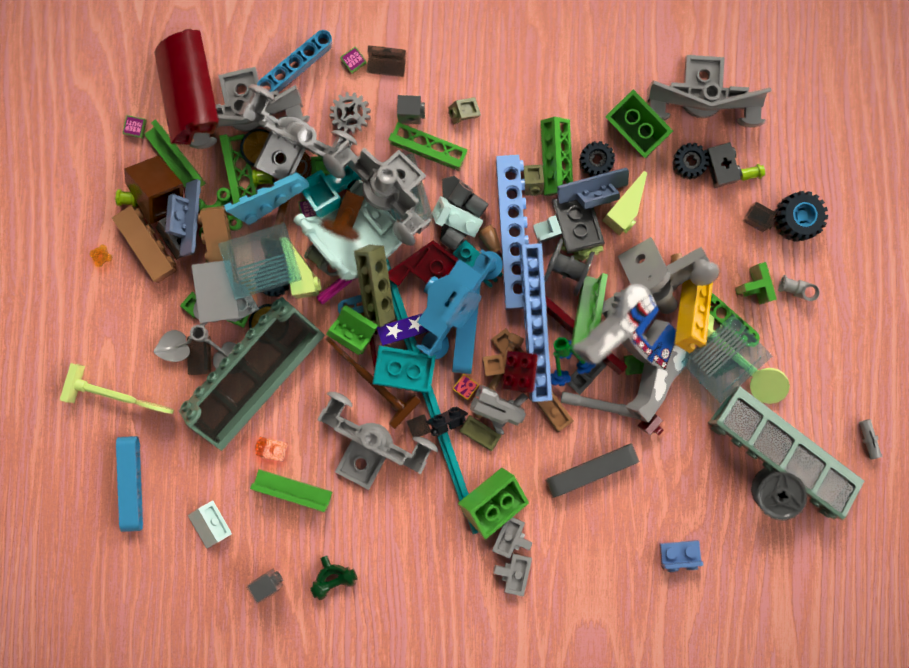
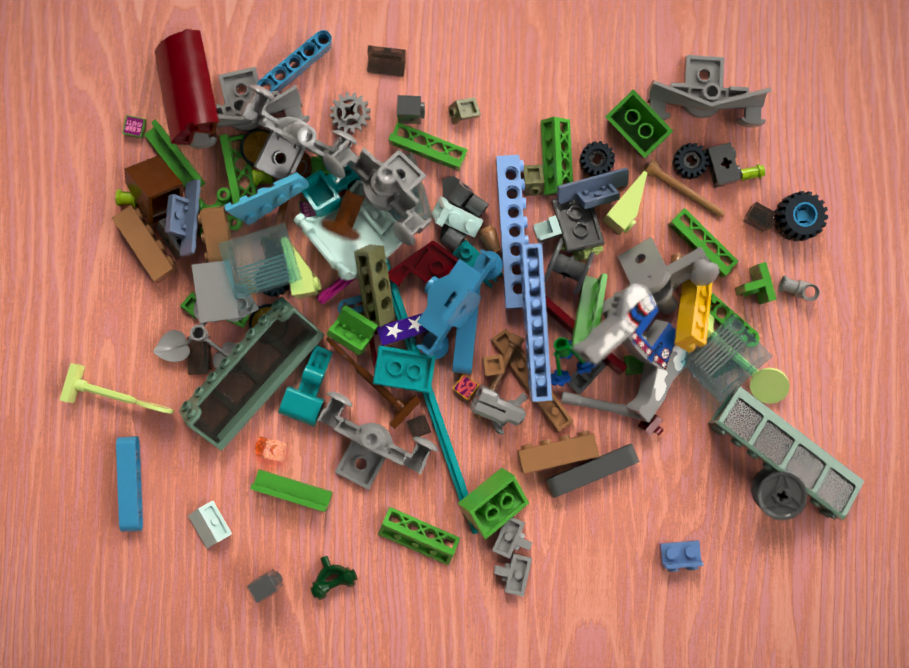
clear yellow plate [90,245,112,267] -> none
light grey connector [304,244,339,276] -> none
tile [340,46,367,74] -> none
black hinge [426,406,468,437] -> none
olive tile [459,415,502,451] -> none
dark red bracket [502,351,538,393] -> none
light grey pin [859,419,882,459] -> none
none -> teal plate [278,345,333,427]
none -> bright green fence [378,507,460,565]
none -> medium nougat brick [517,431,599,474]
none -> medium nougat piece [644,160,725,217]
none -> bright green fence [668,208,739,278]

